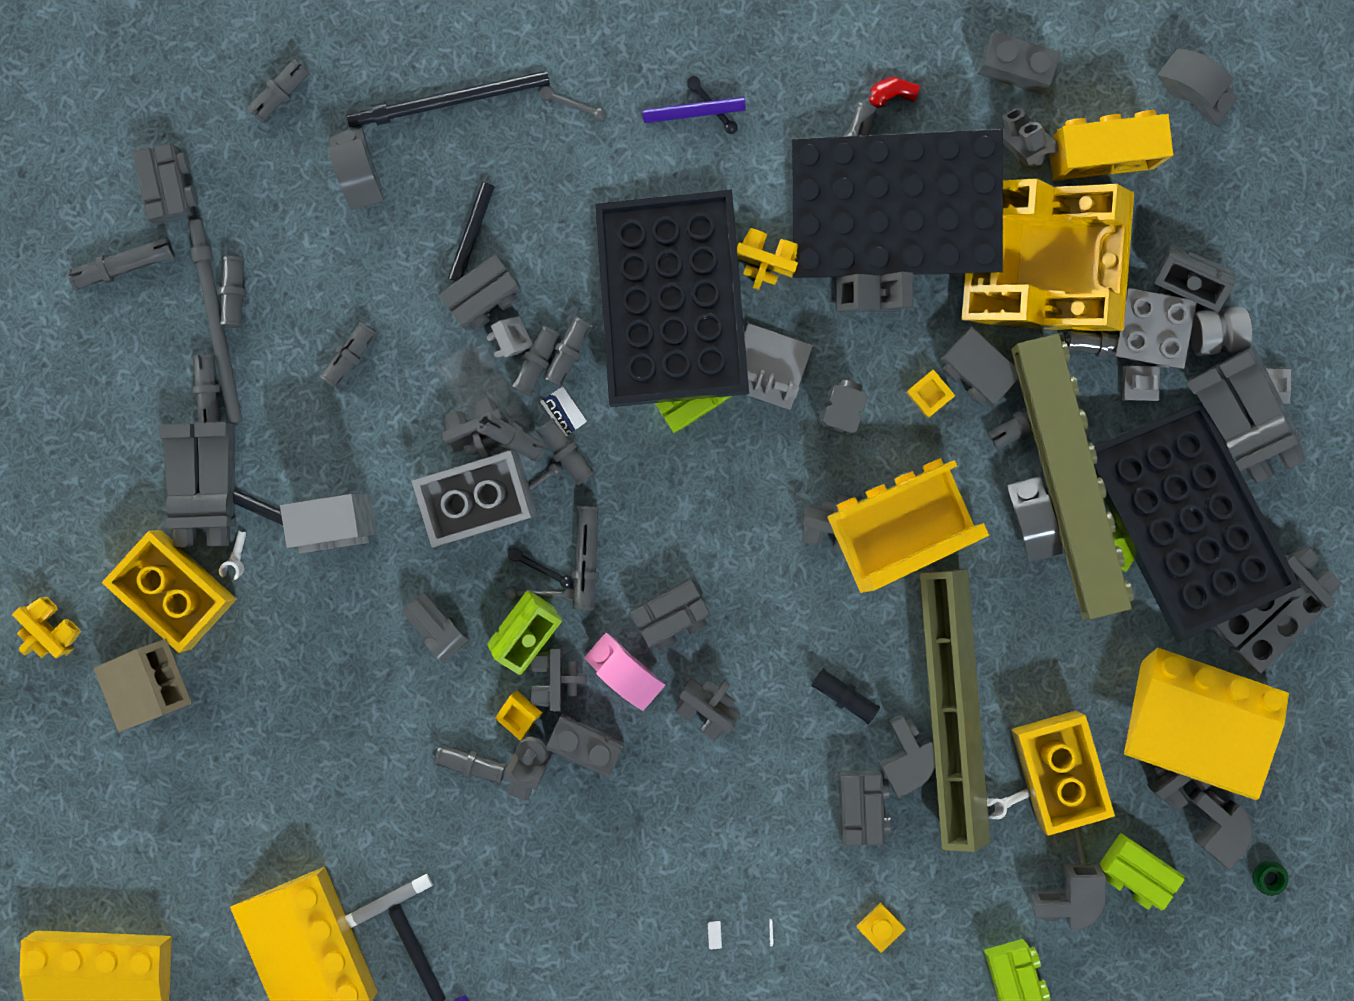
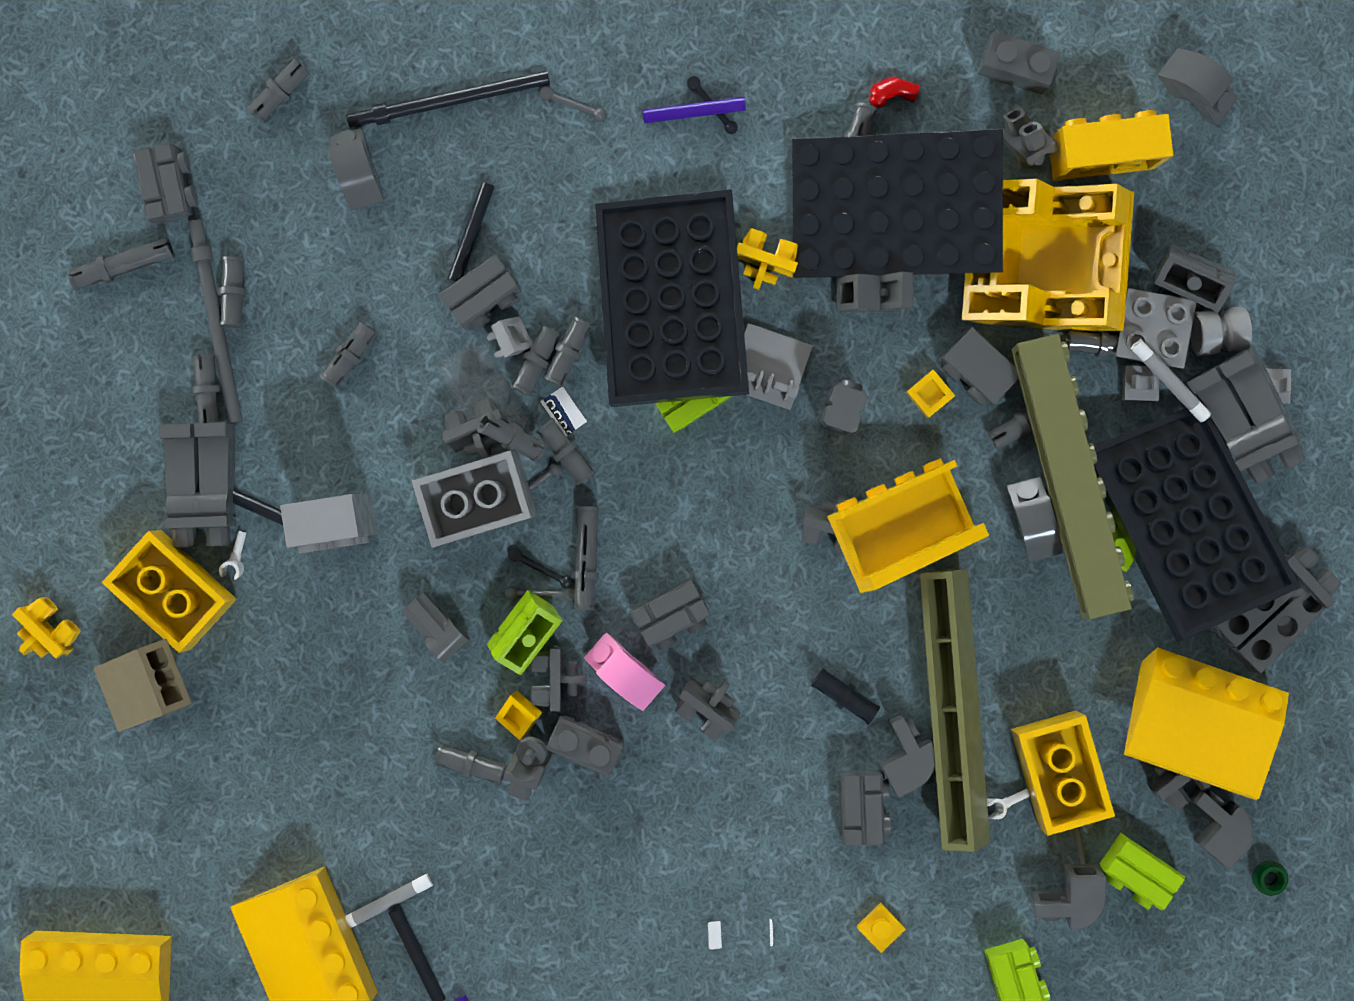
none -> light grey bar [1131,339,1211,422]

